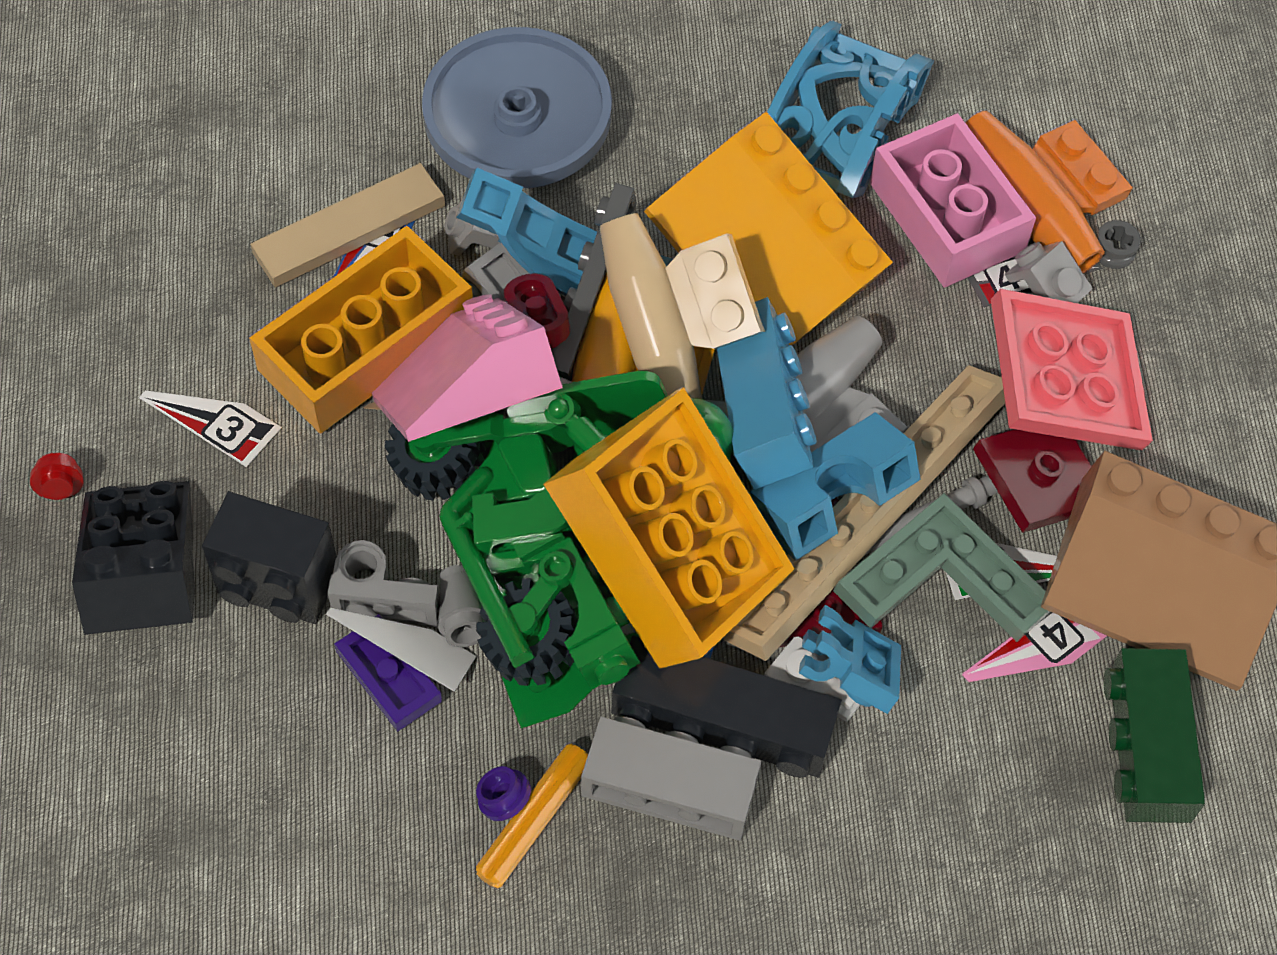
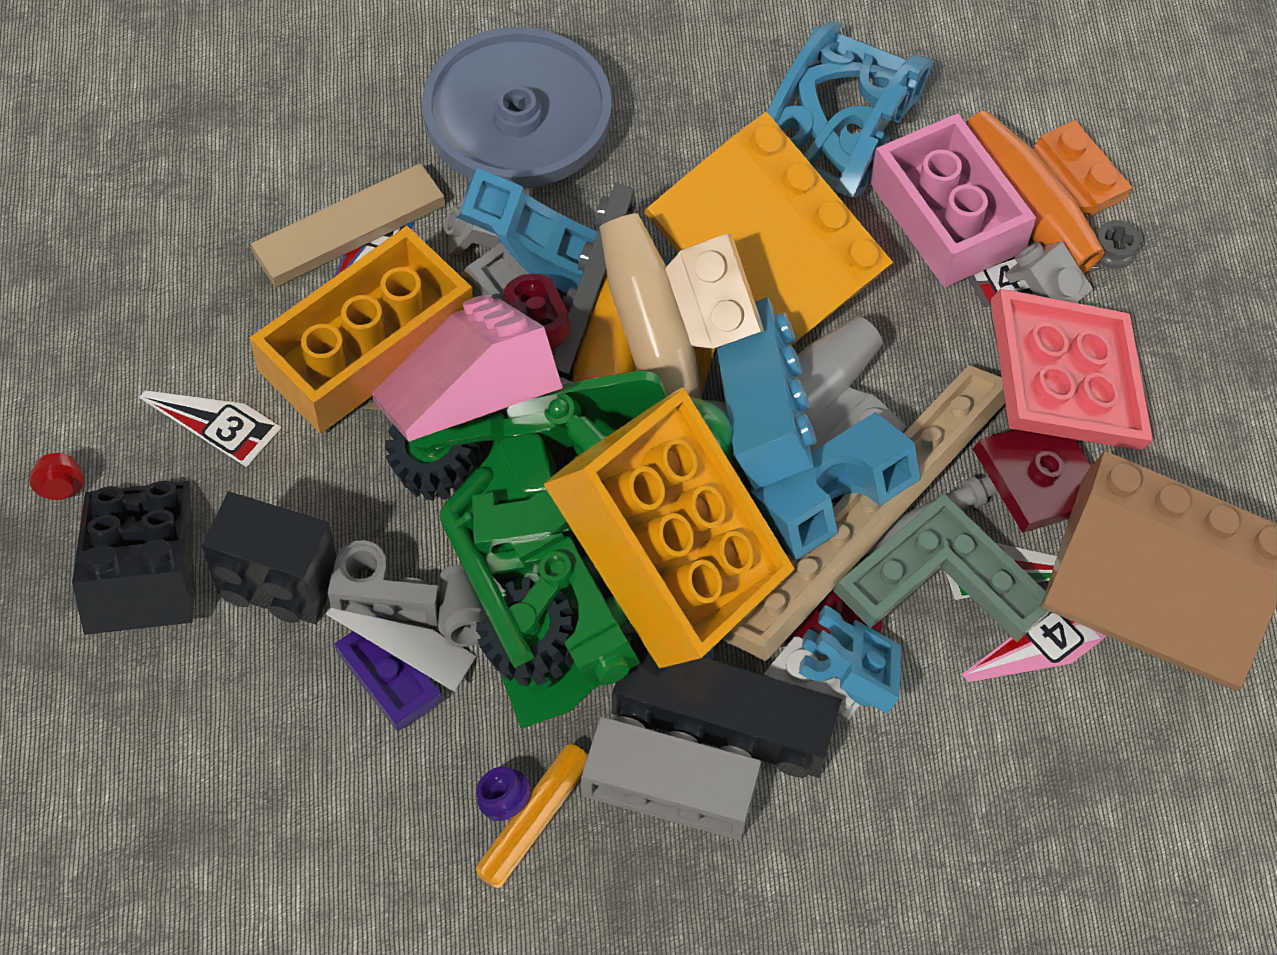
dark green brick [1104,648,1205,823] -> none

